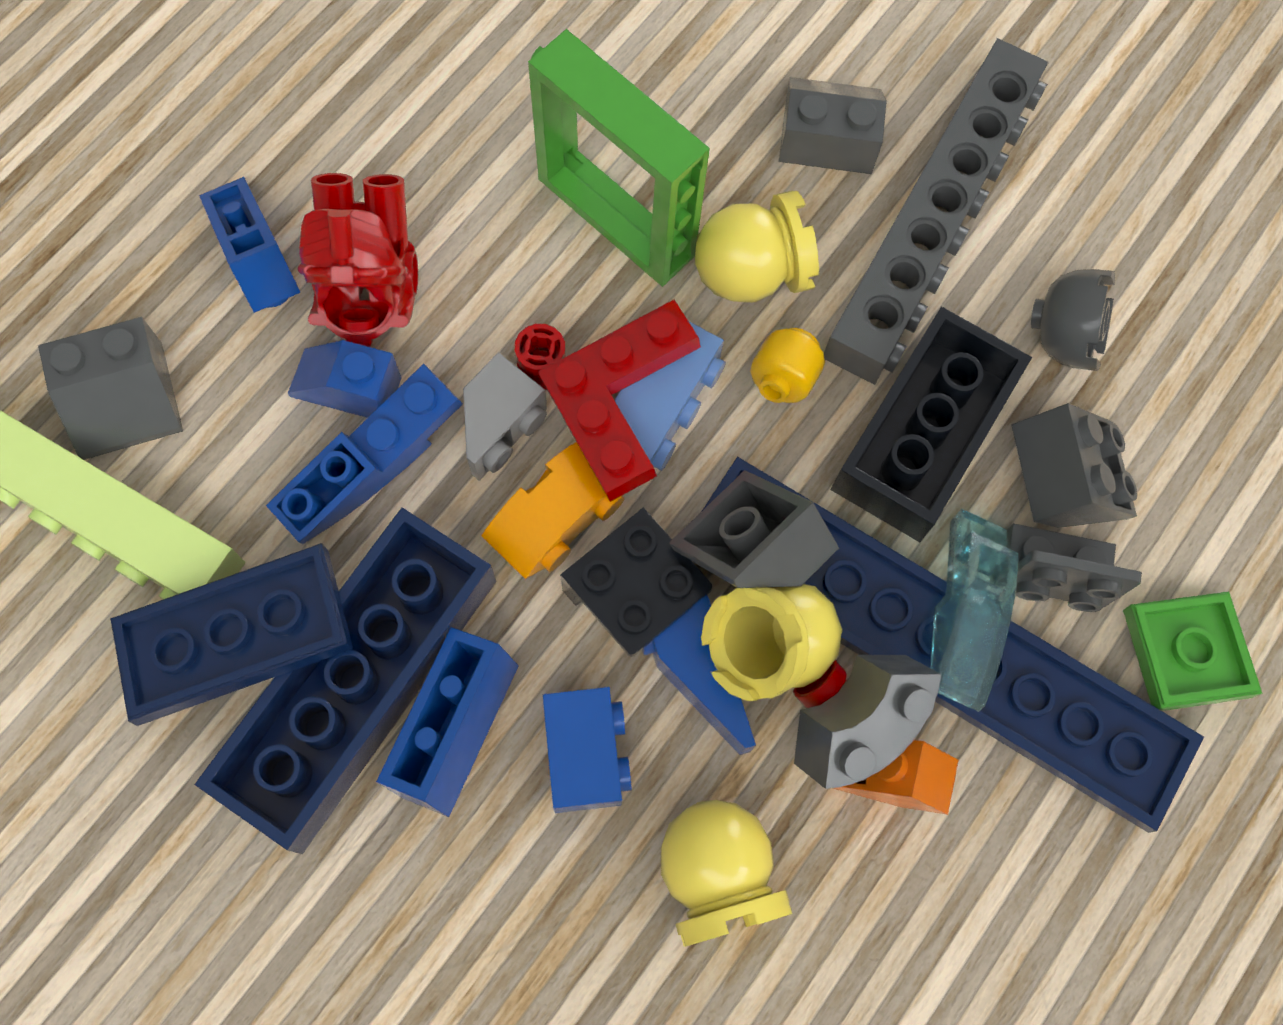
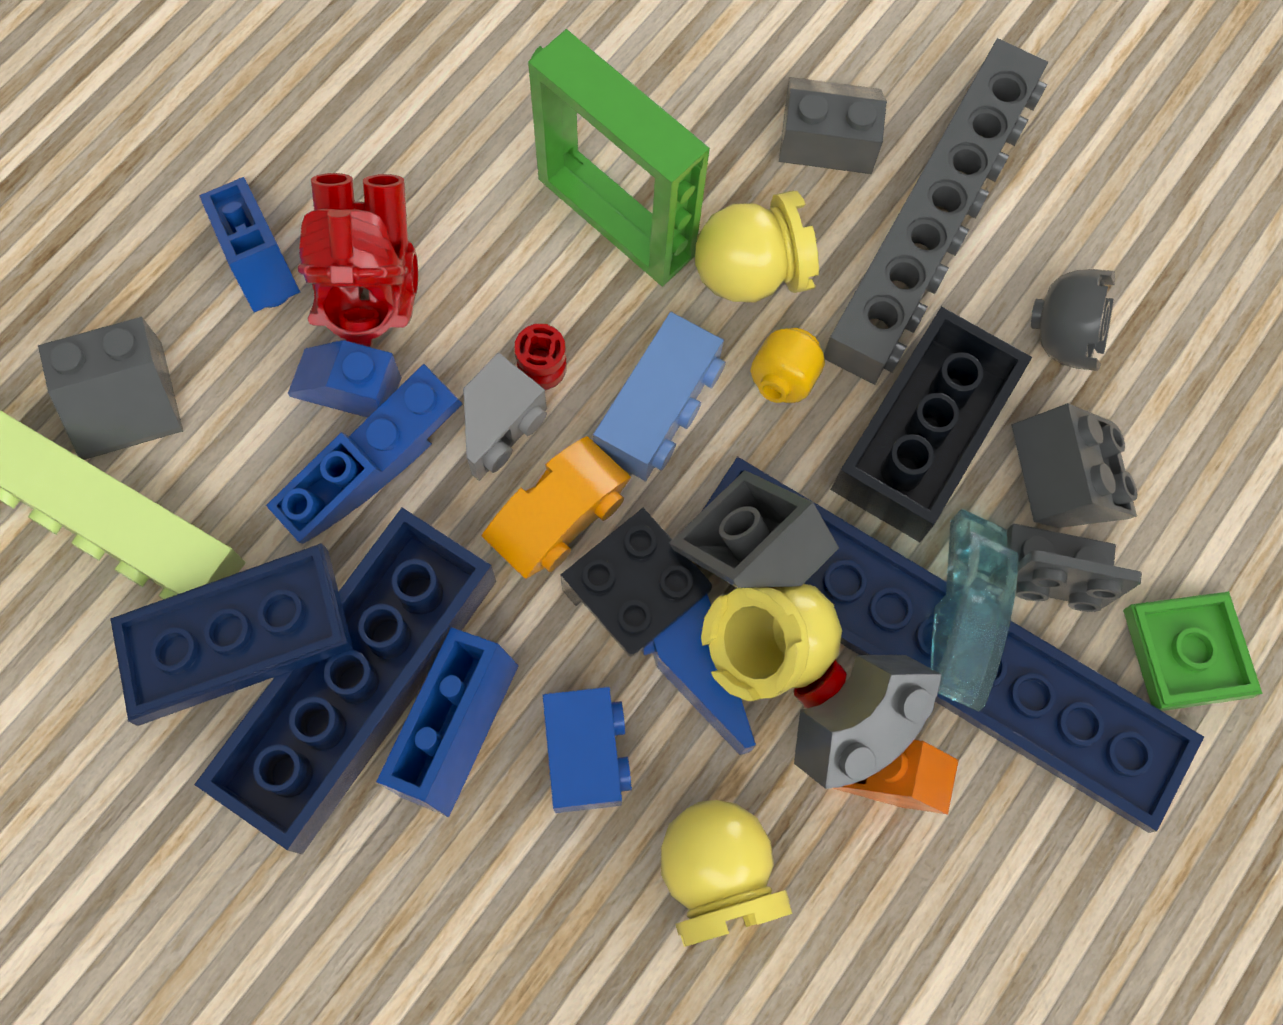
red plate [538,299,701,502] -> none

